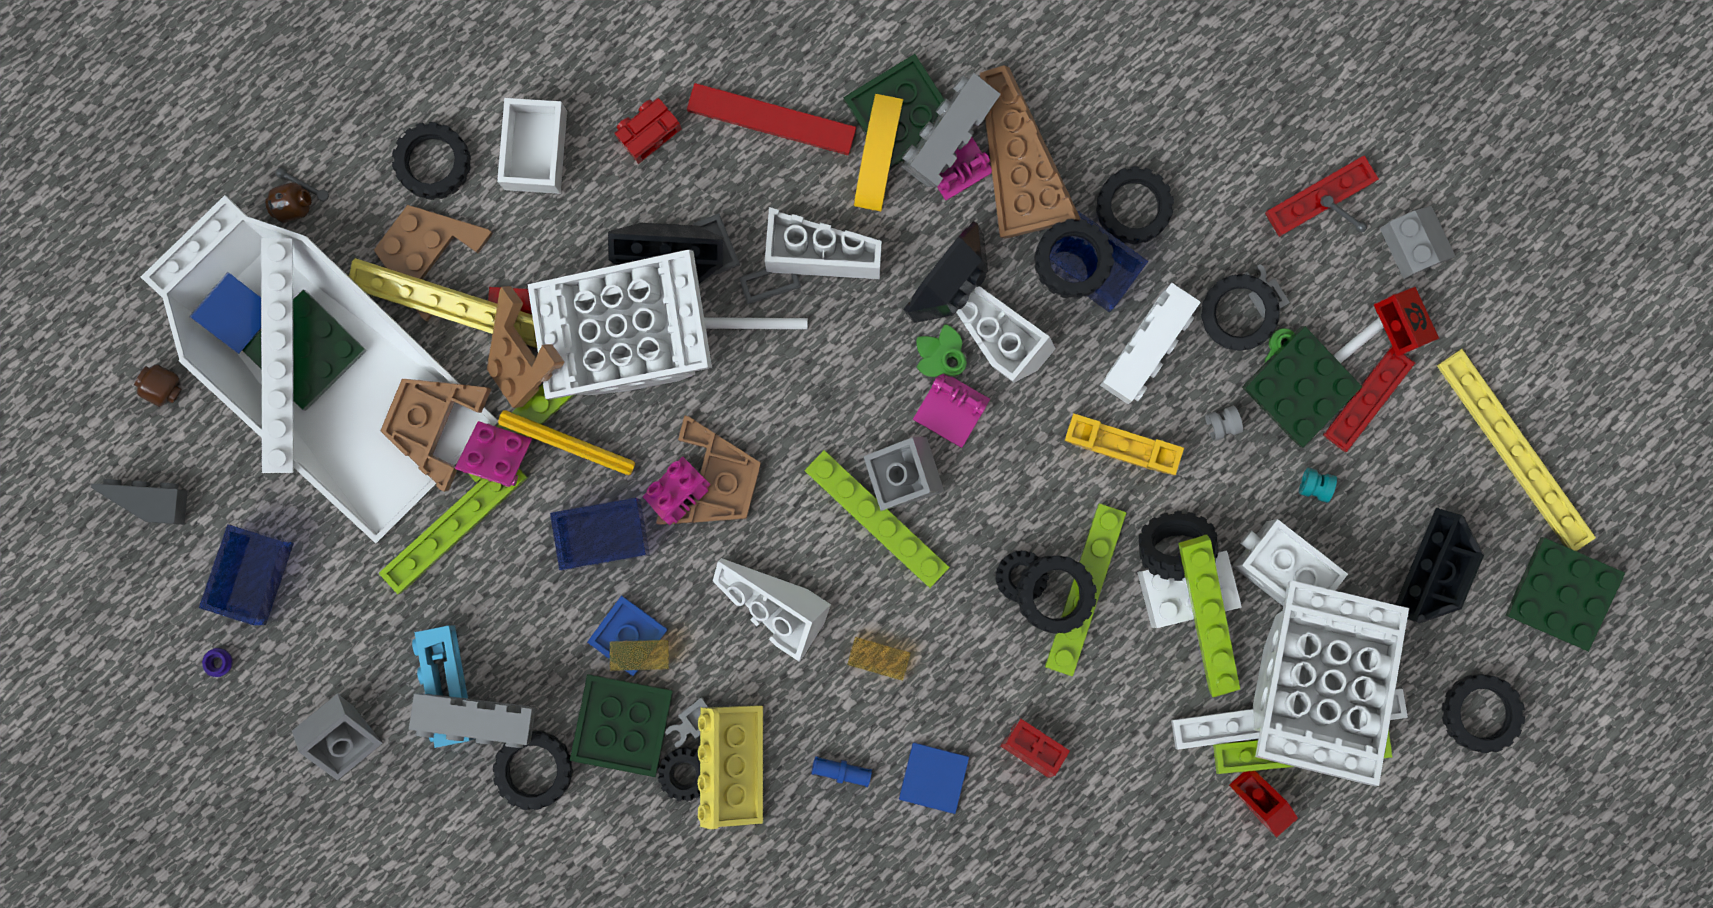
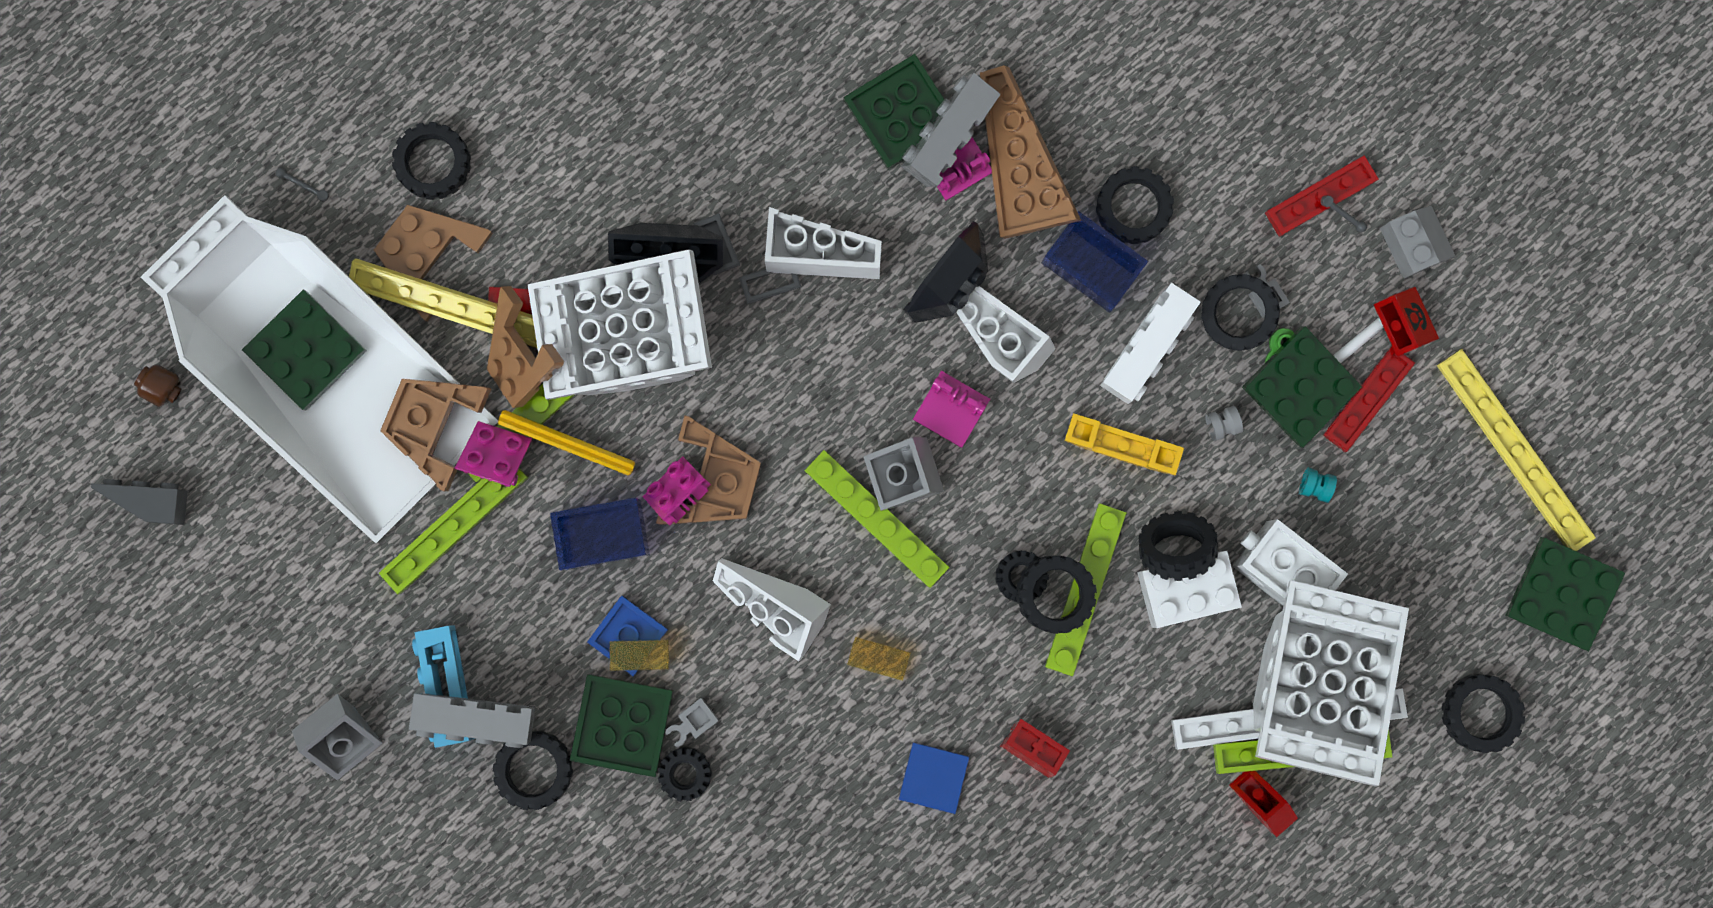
blue tile [189,272,261,354] -> none
clear blue piece [199,524,294,626] -> none
dark purple plate [202,648,233,677] -> none
white plate [261,238,294,473] -> none
reddish brown head [265,182,312,223] -> none
white piece [497,98,567,194] -> none
red brick [614,98,682,164] -> none
red tile [687,83,856,156] -> none
light yellow bracket [698,705,763,829] -> none
white bar [704,317,808,329] -> none
blue pin [811,756,872,787] -> none
yellow slope [854,94,903,212] -> none
bright green plate [916,325,967,377] -> none
black tyre [1034,219,1114,299] -> none
lime plate [1178,535,1240,698] -> none
black wedge [1395,508,1484,624] -> none

